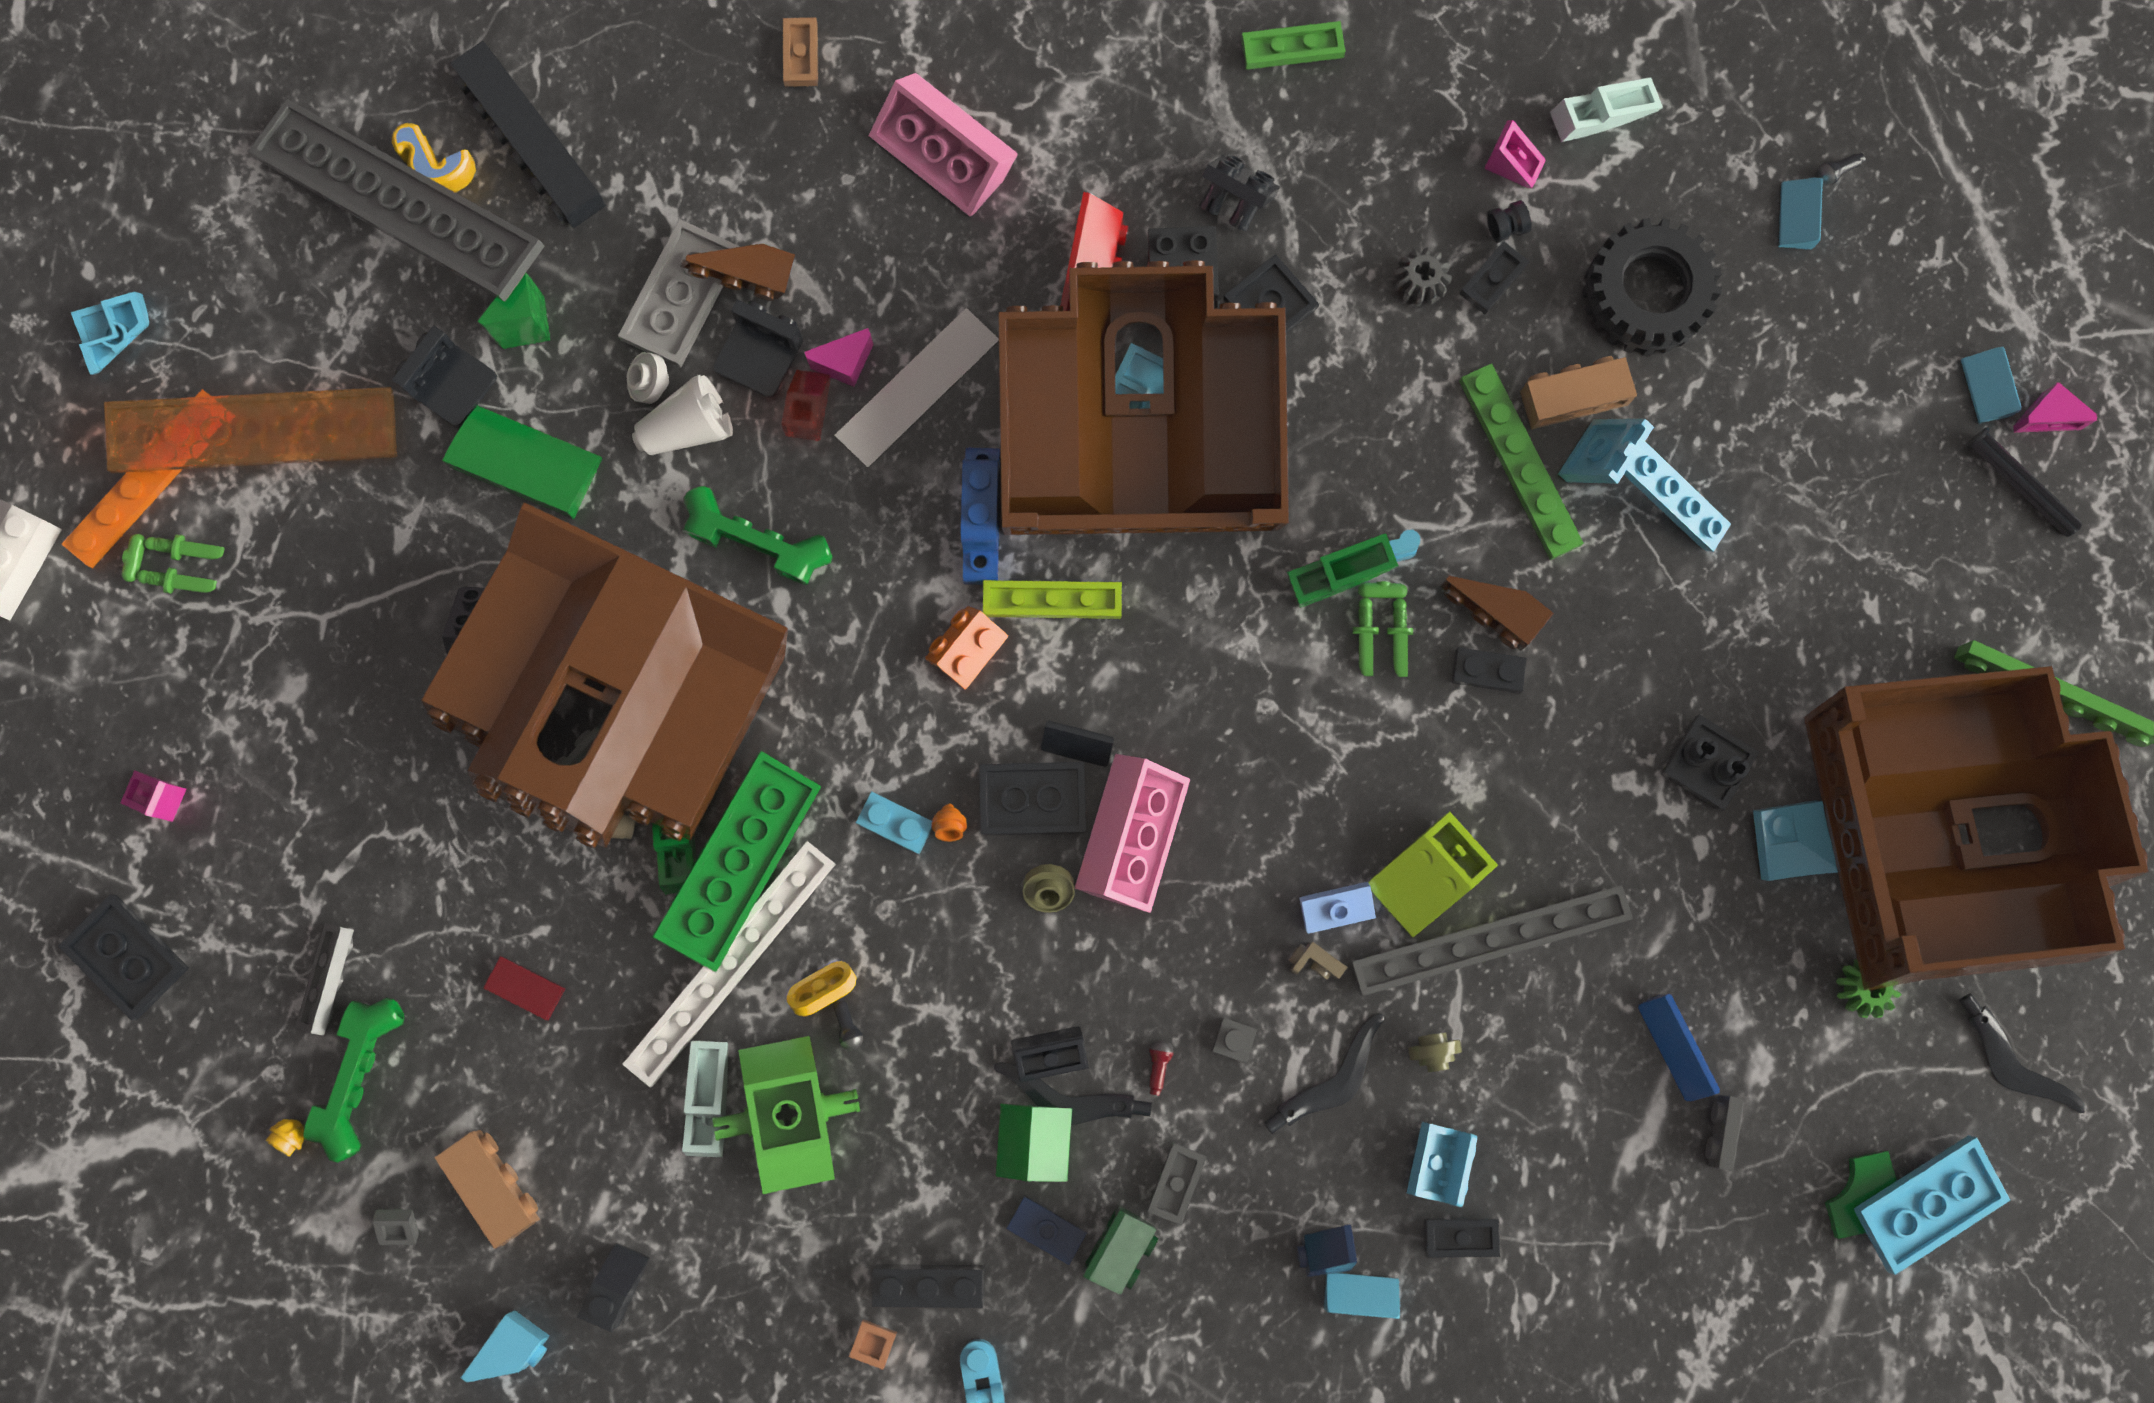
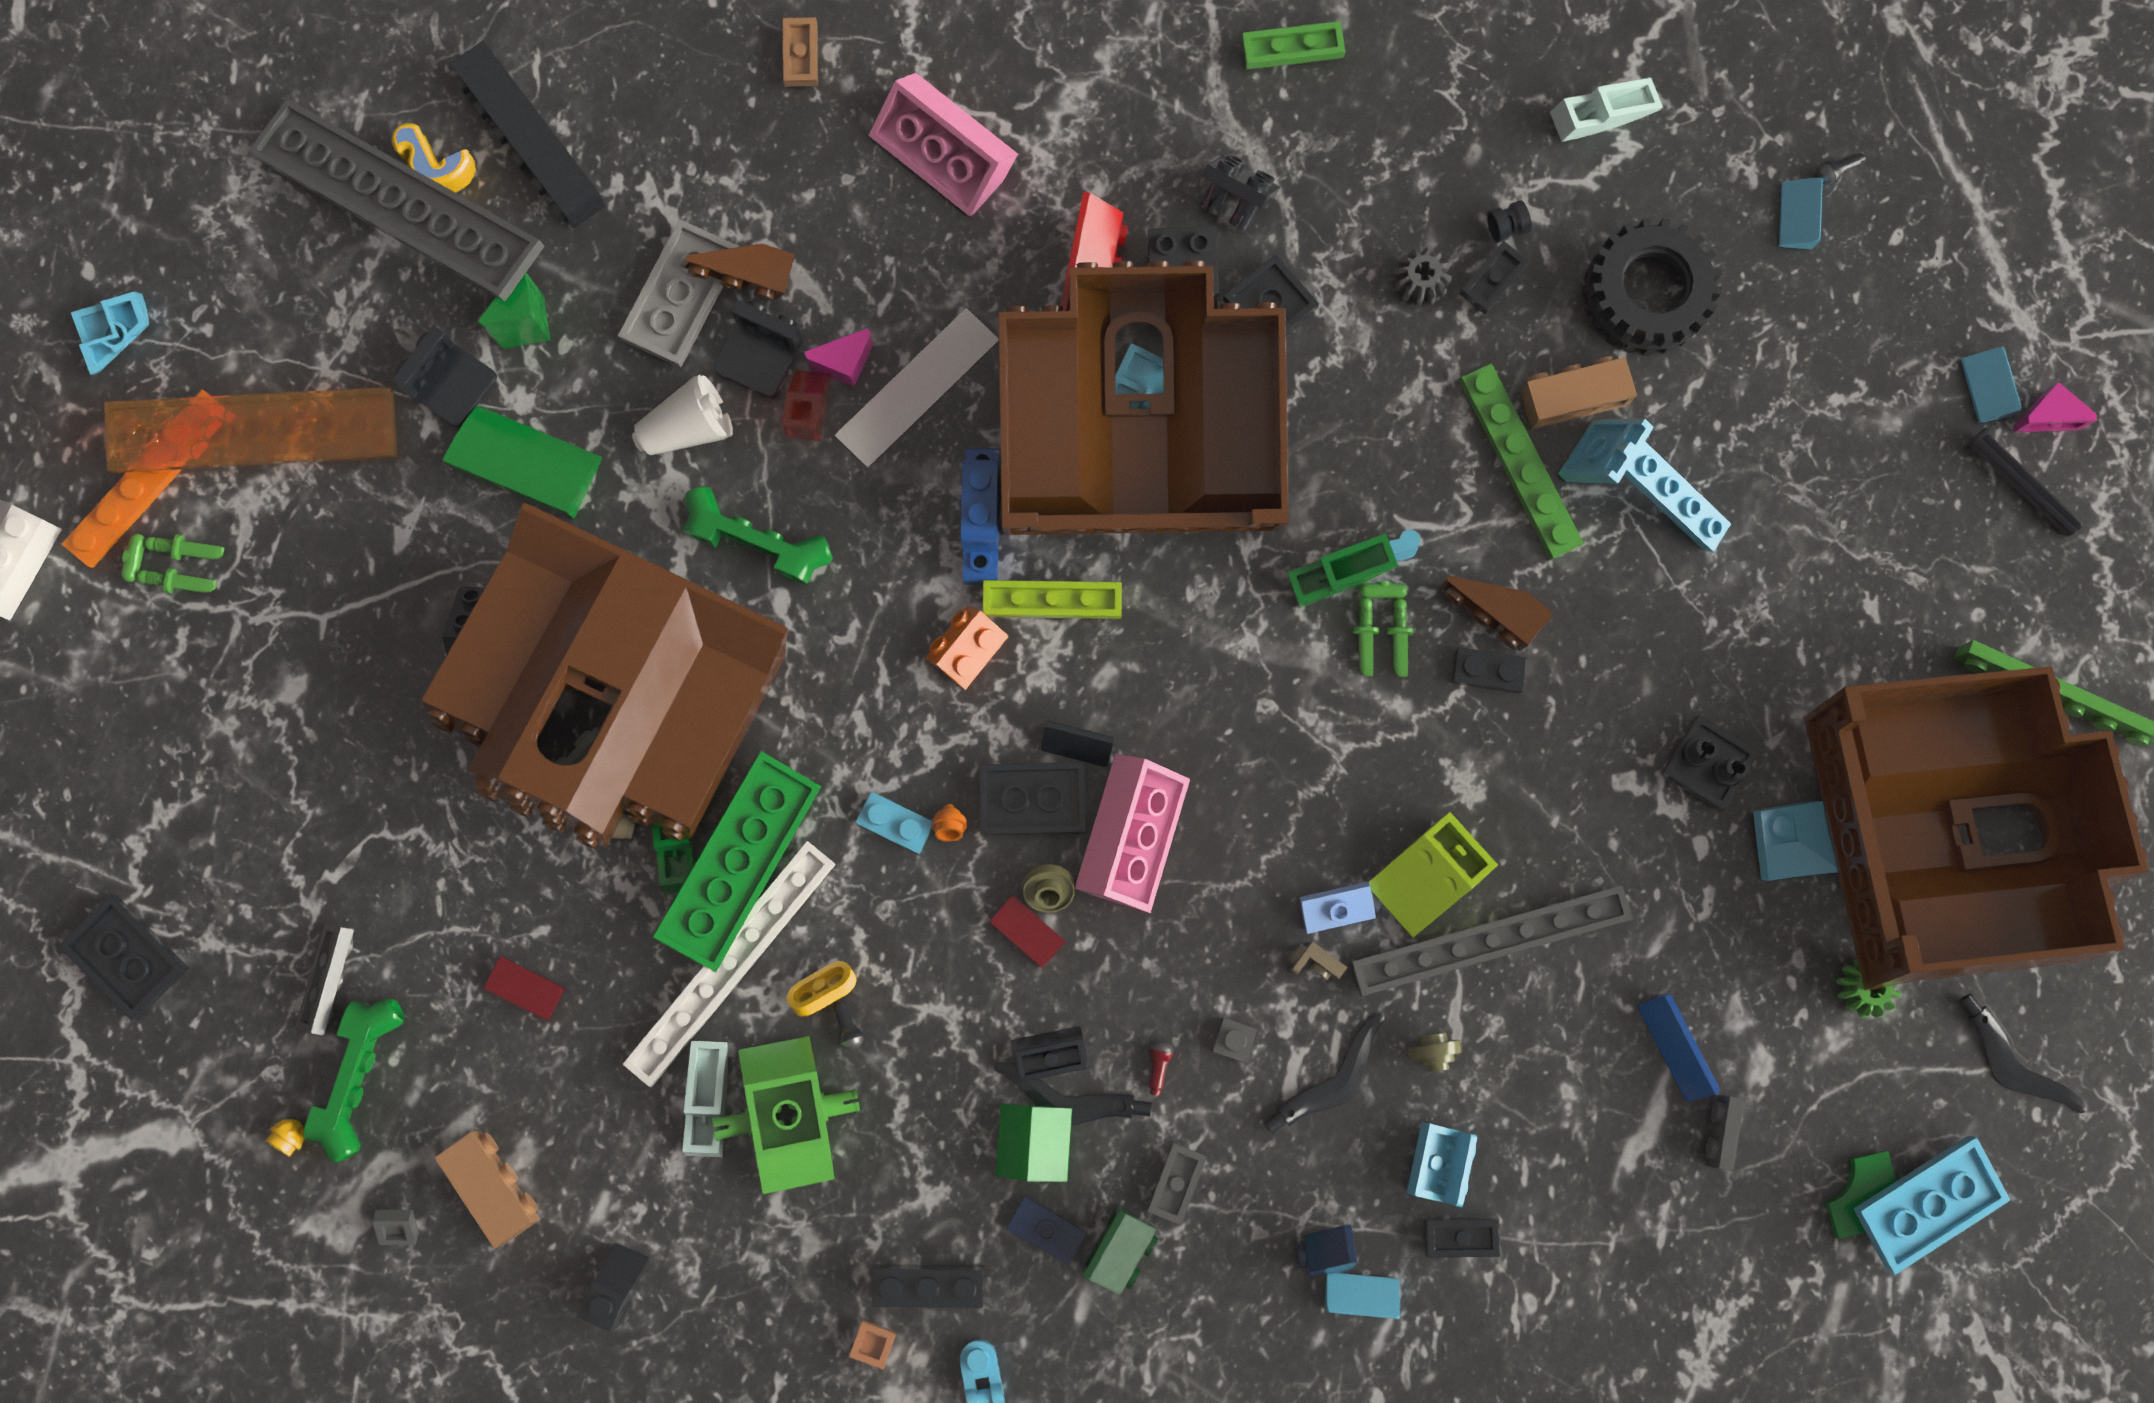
dark pink slope [120,770,186,822] -> none
medium azure slope [461,1310,550,1382] -> none
white plate [627,352,669,404] -> none
dark pink slope [1484,120,1546,188] -> none
none -> dark red tile [989,895,1066,969]

